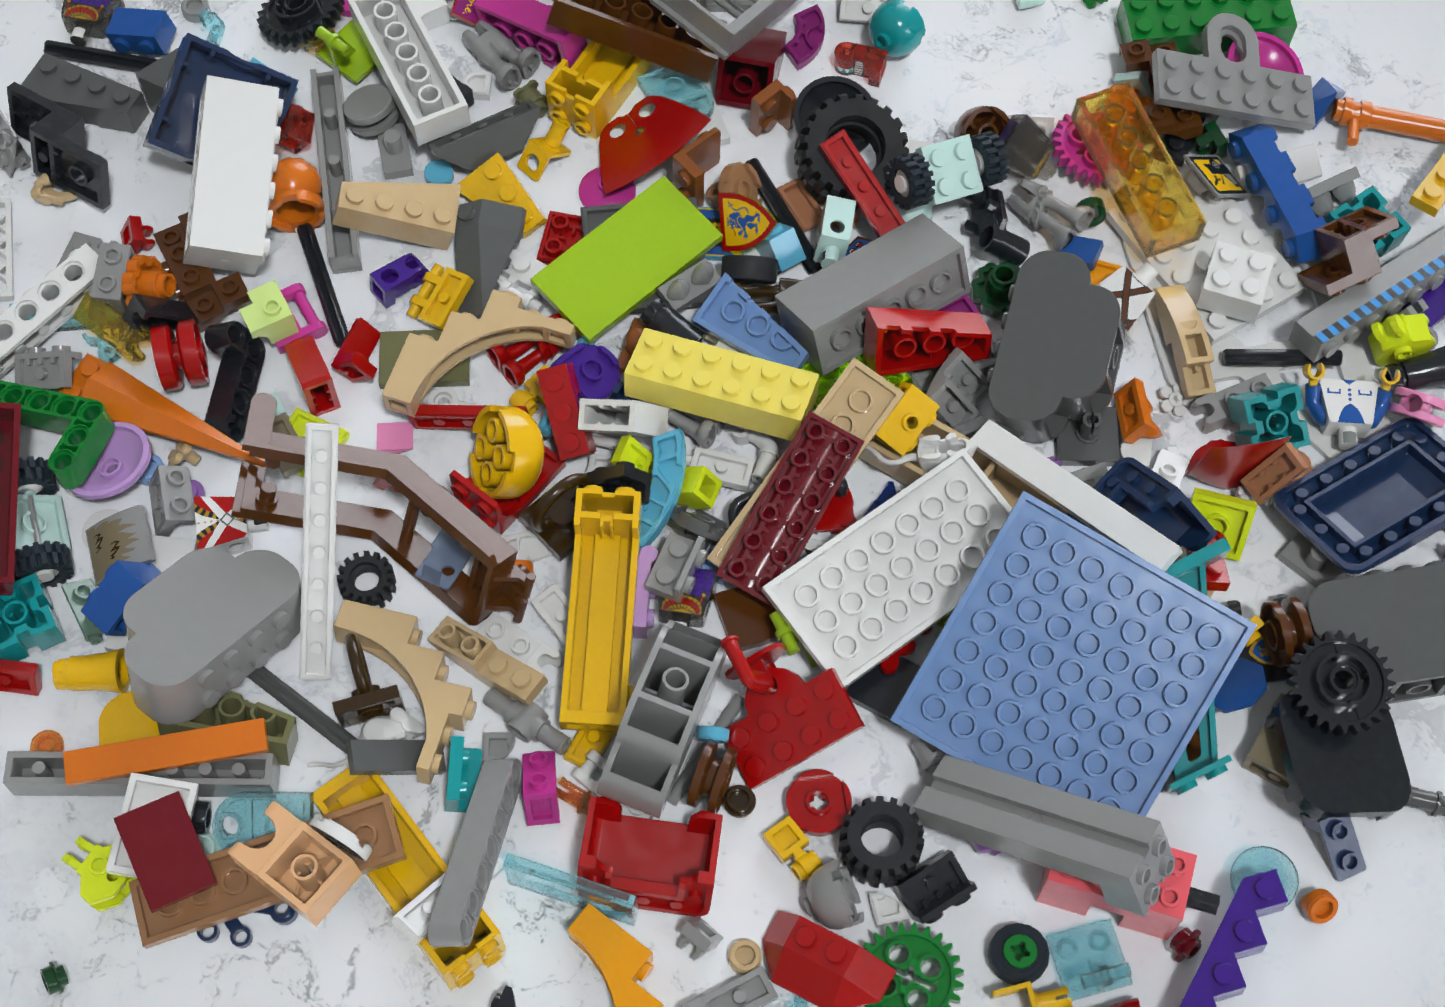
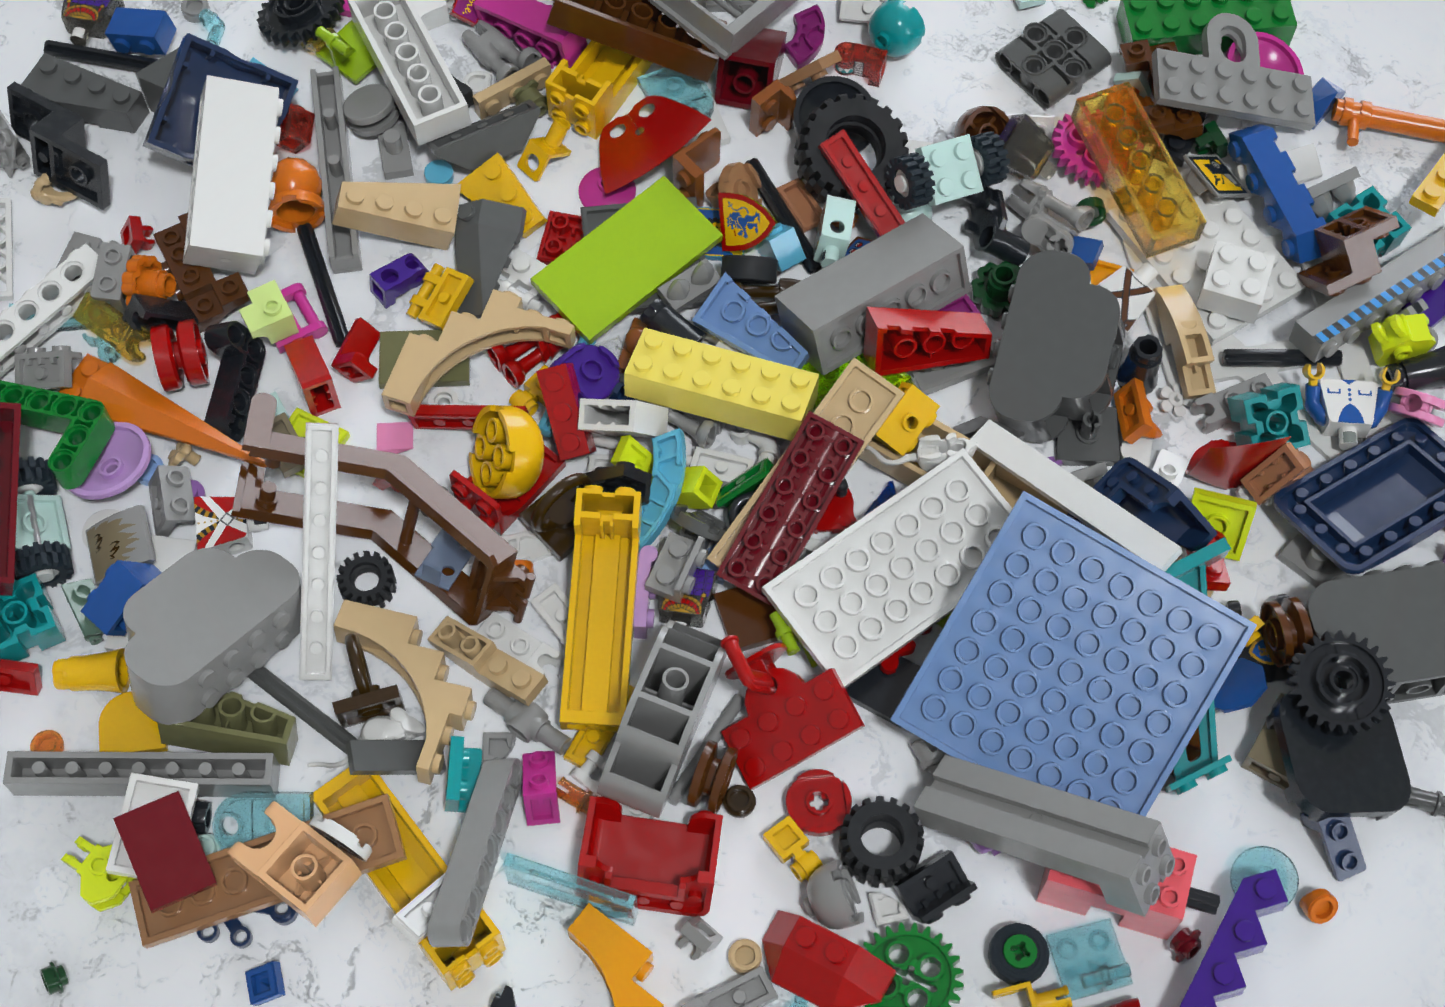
orange tile [63,718,269,786] -> none
medium azure tile [696,726,730,744] -> none
light grey slope [926,347,989,428] -> none
none -> blue tile [245,961,286,1006]
none -> tan plate [473,57,552,120]
none -> green slope [716,458,774,508]
none -> medium nougat plate [779,50,842,91]
none -> dark grey connector [995,9,1112,109]
none -> light grey piece [1021,214,1074,253]
none -> black plant [1116,334,1163,395]

